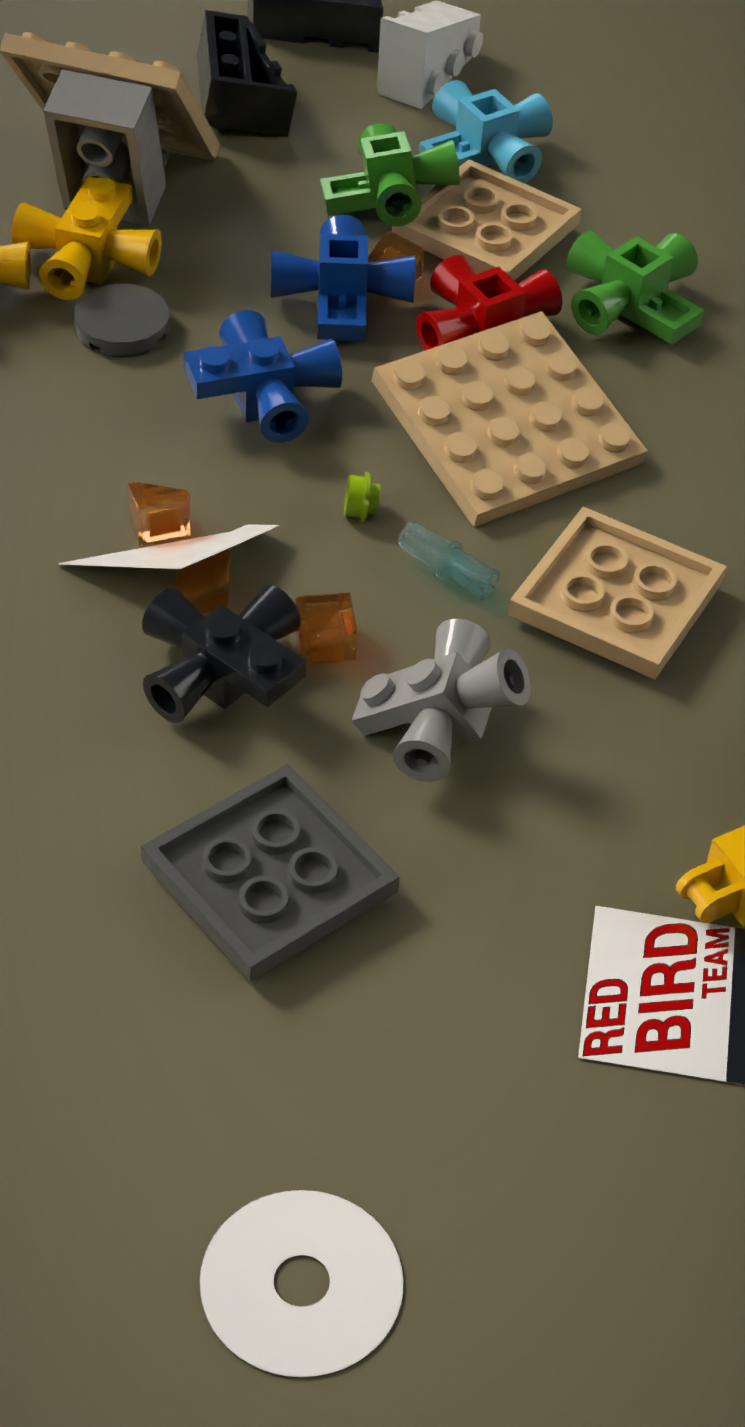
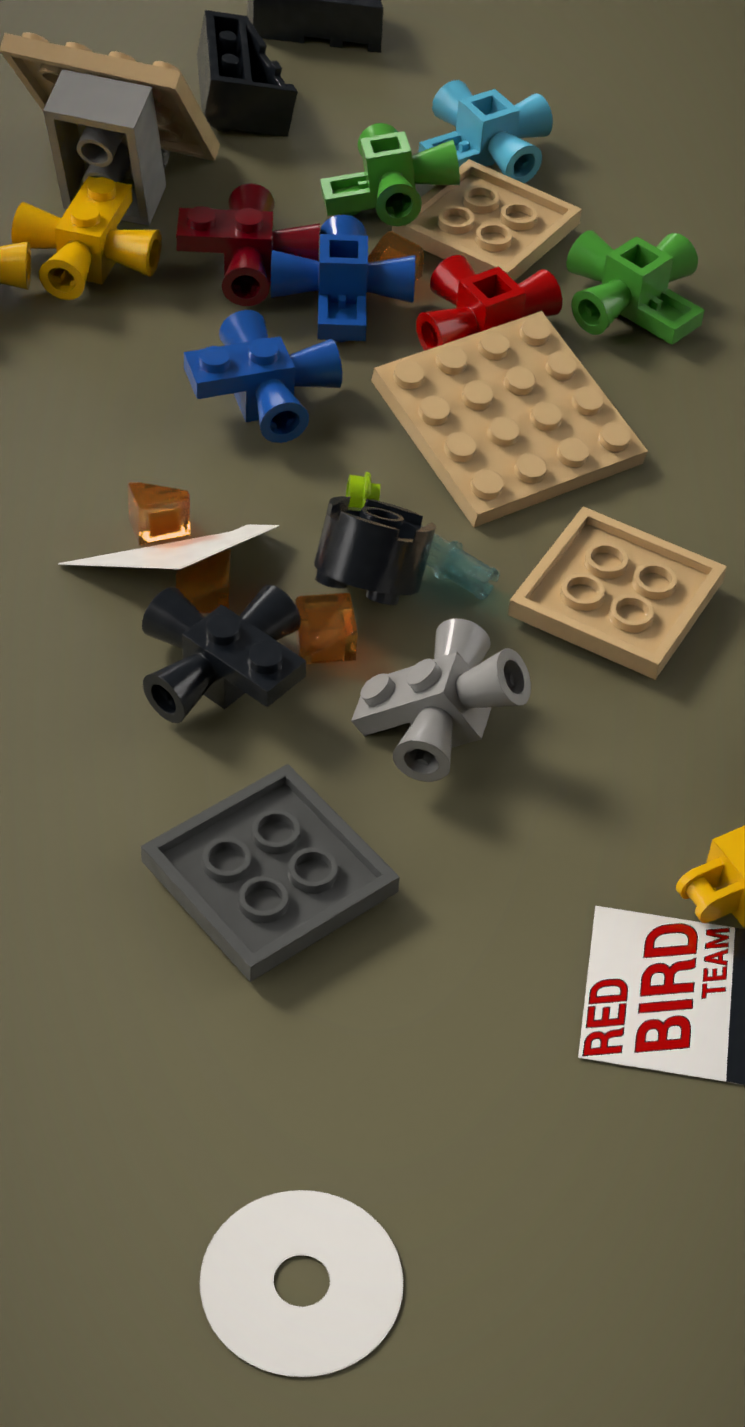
dark grey tile [74,284,170,356] -> none
white wedge [376,1,483,109] -> none
none -> dark red brick [176,183,320,306]
none -> black brick [314,496,436,605]

